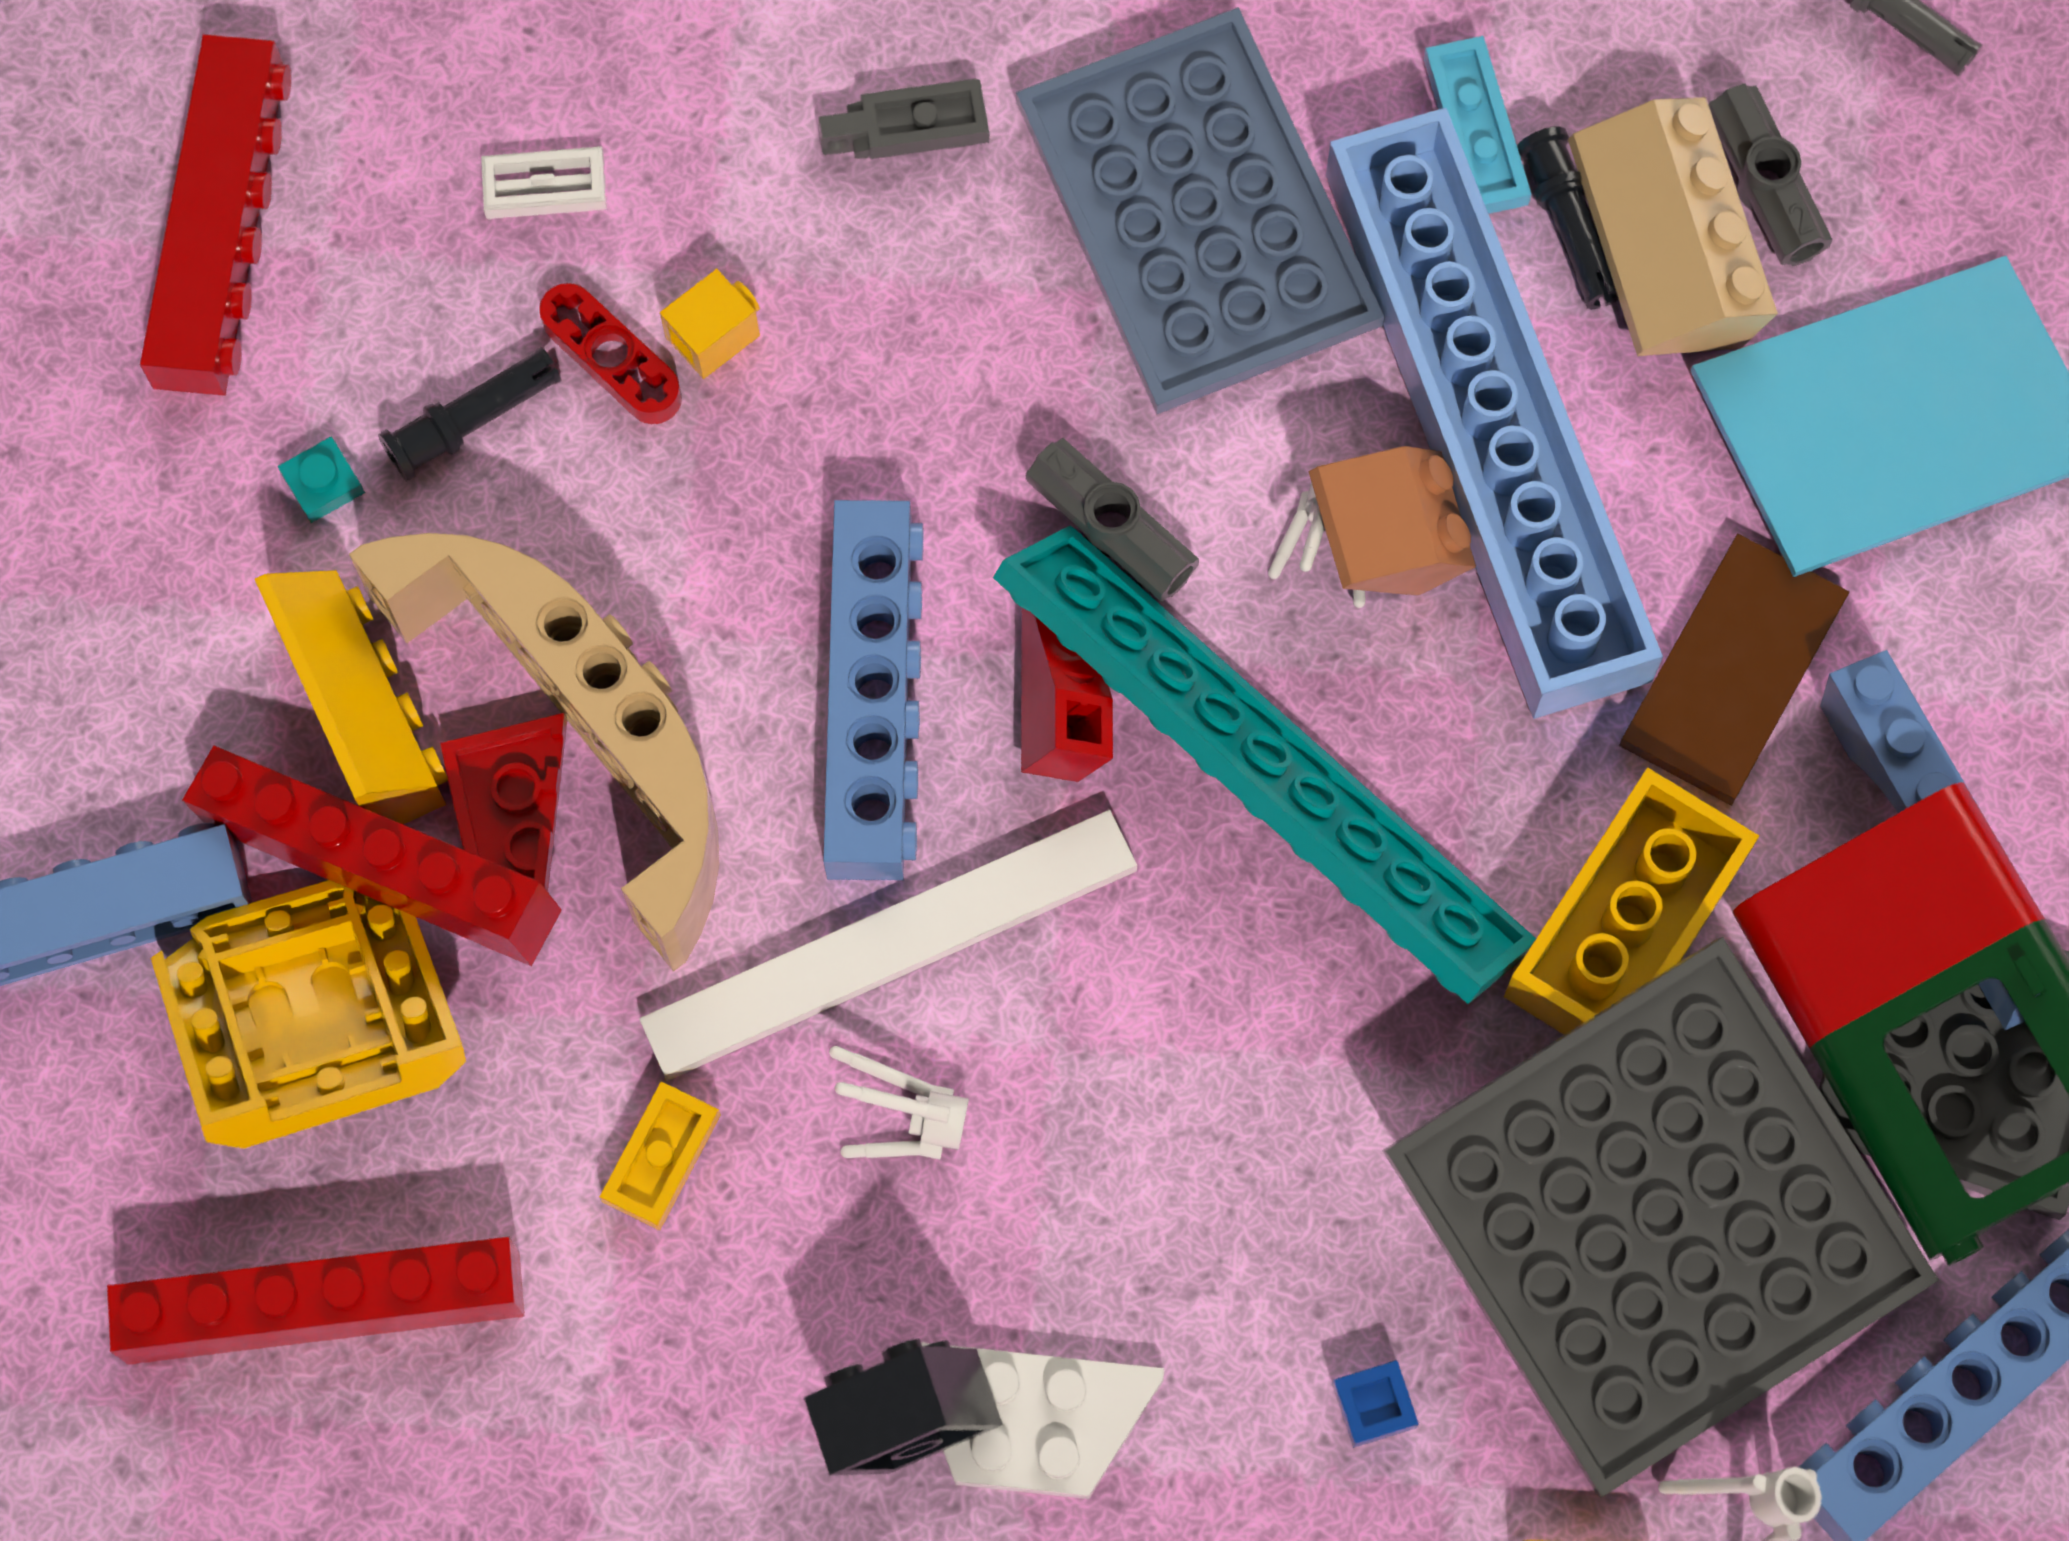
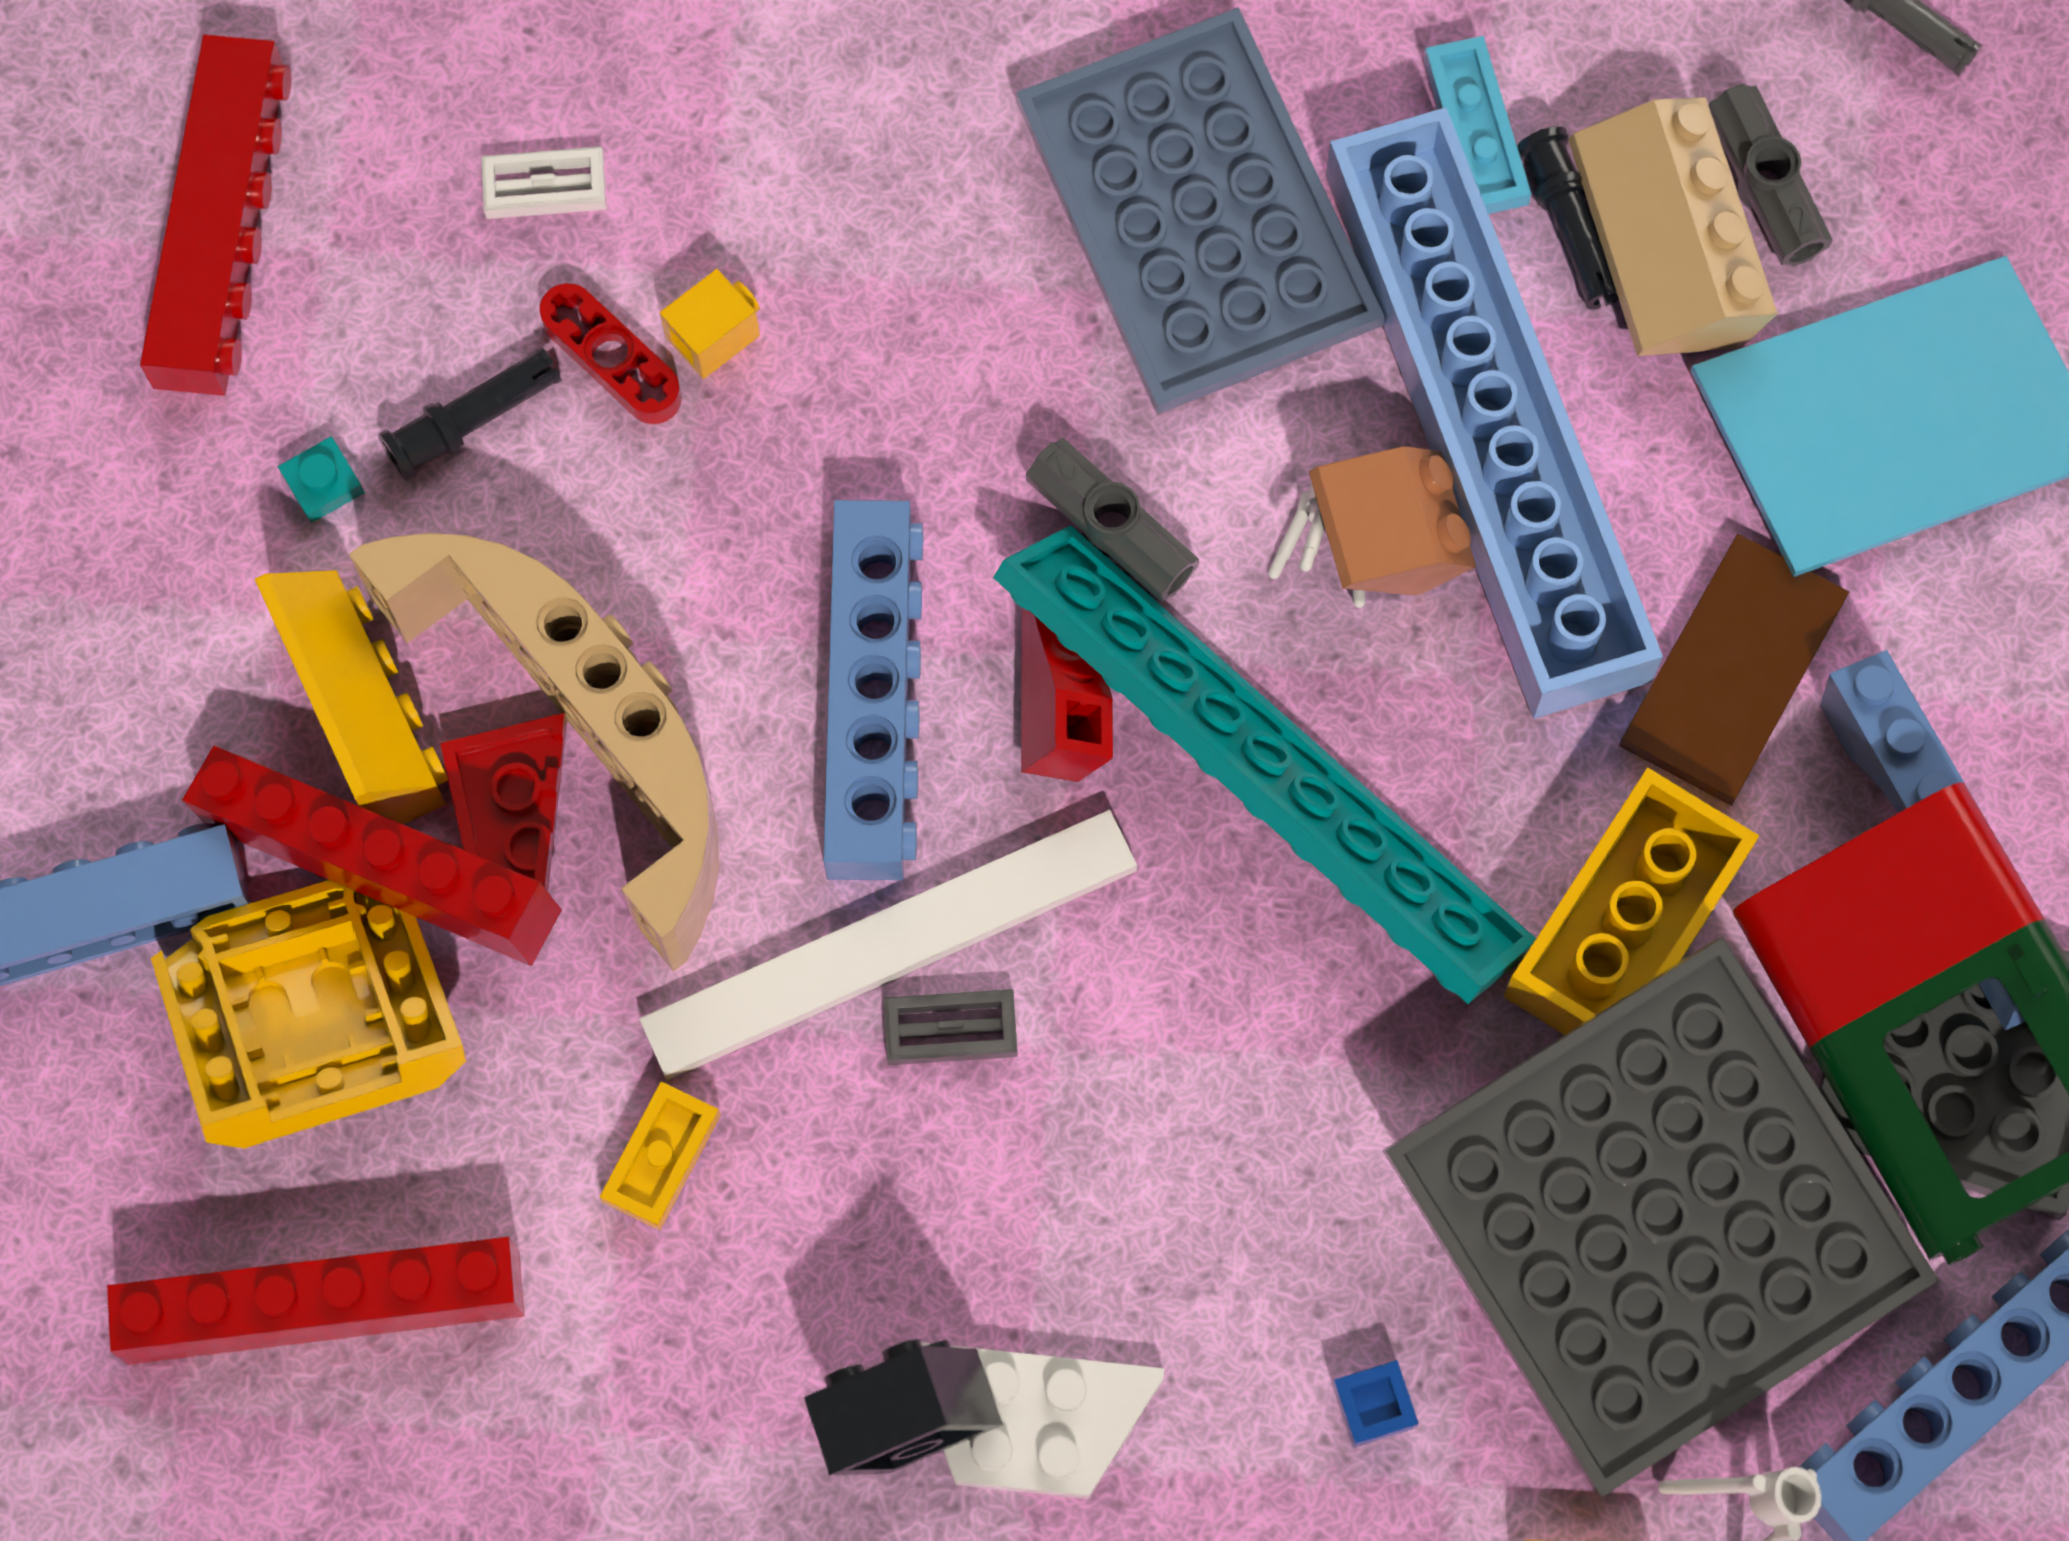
dark grey hinge [818,79,990,159] -> none
white plant [829,1046,969,1160] -> none
none -> flat silver tile [884,989,1018,1065]

